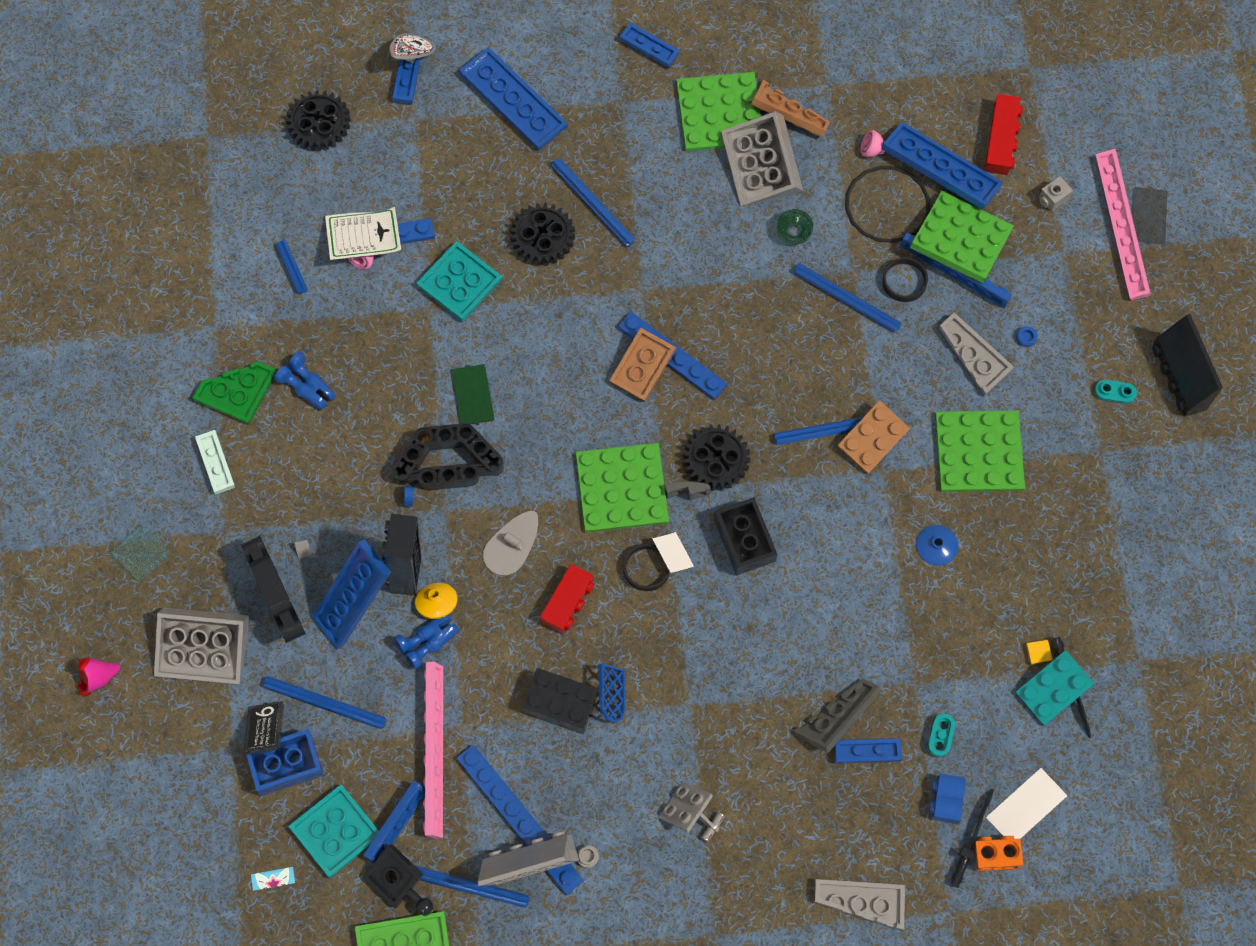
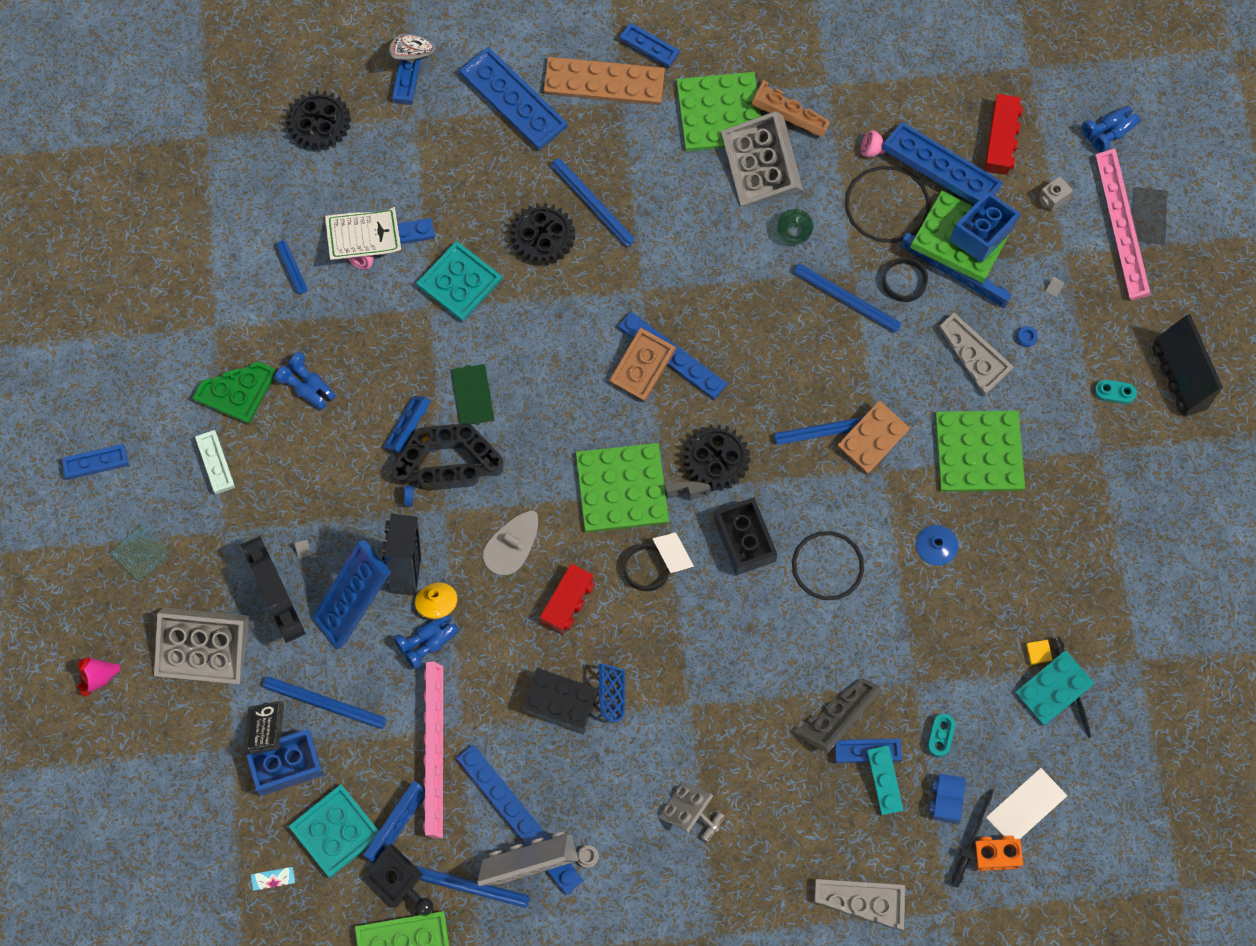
none -> blue plate [62,444,129,480]
none -> blue plate [383,396,431,453]
none -> medium nougat plate [544,57,665,106]
none -> black piece [792,531,864,600]
none -> teal plate [867,745,904,815]
none -> blue brick [949,192,1021,263]
none -> light grey piece [1046,277,1064,297]
none -> blue piece [1082,105,1141,152]

